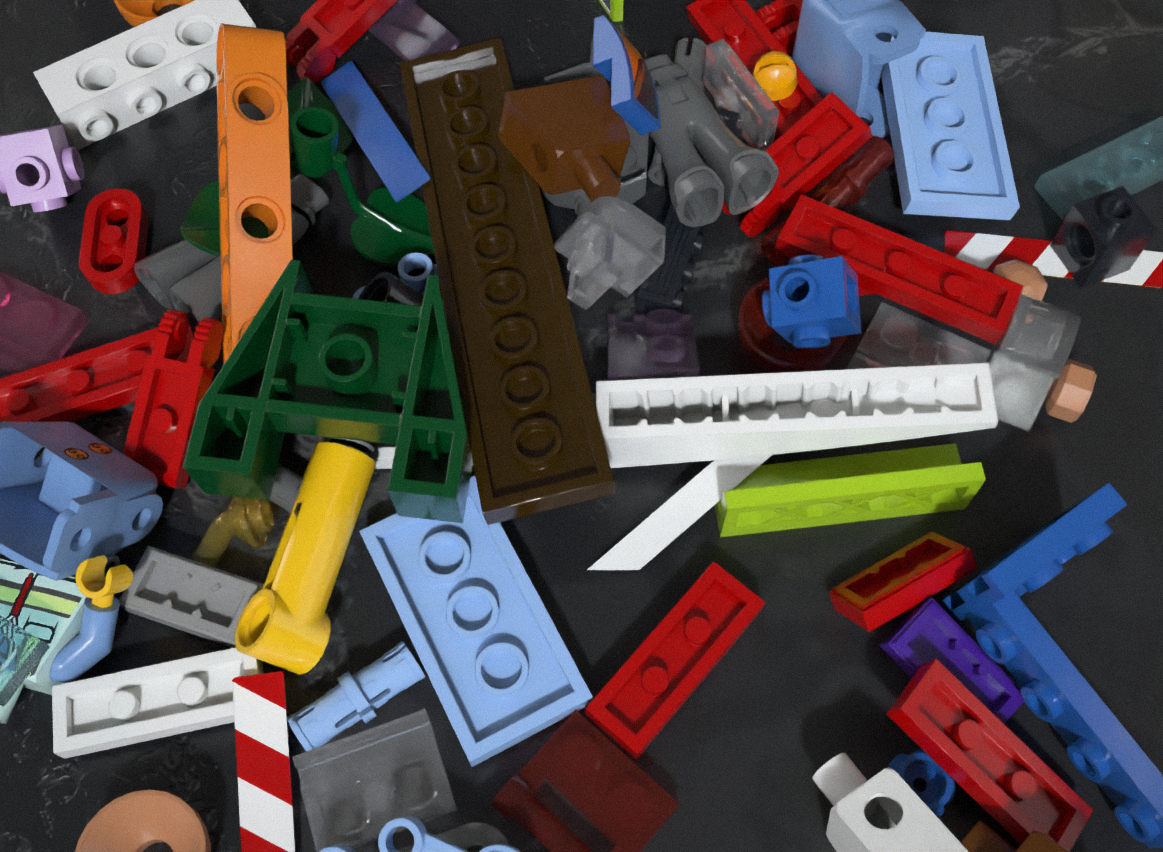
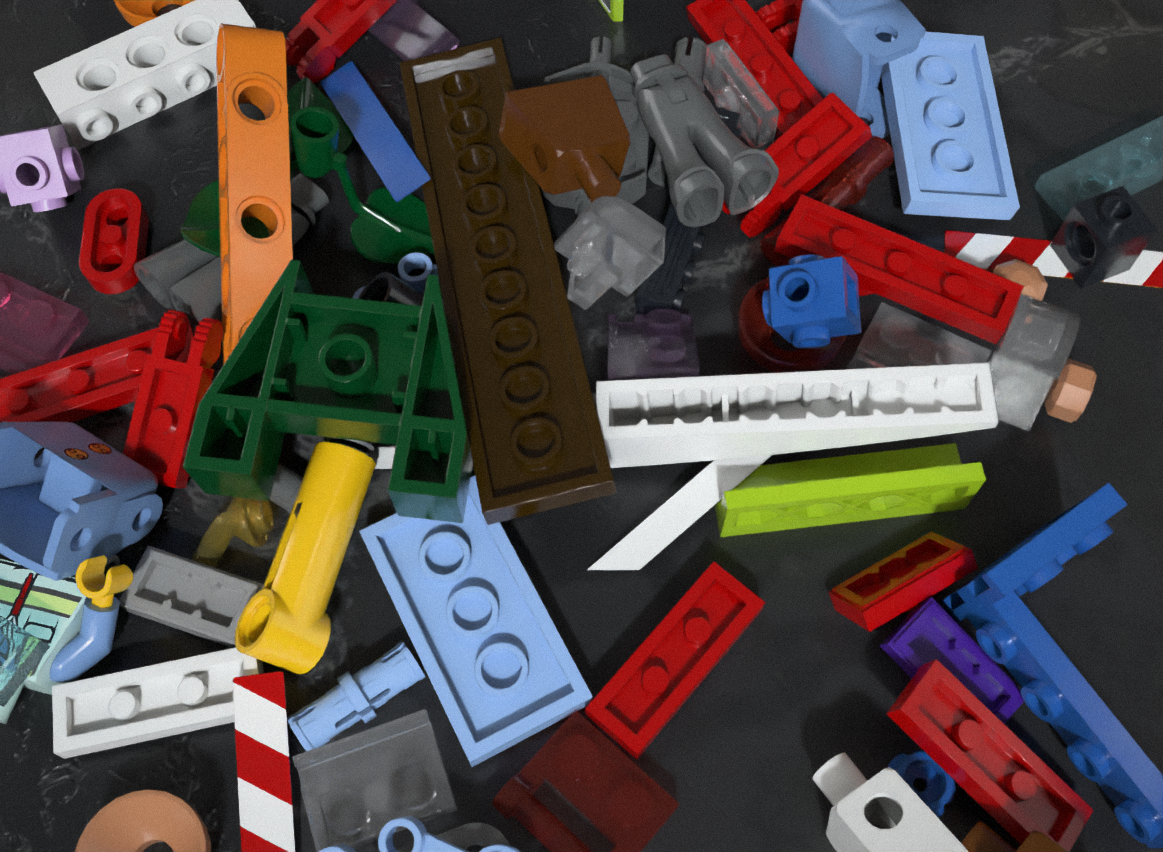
slope [593,15,661,135] -> none
light orange hinge [753,51,797,101] -> none

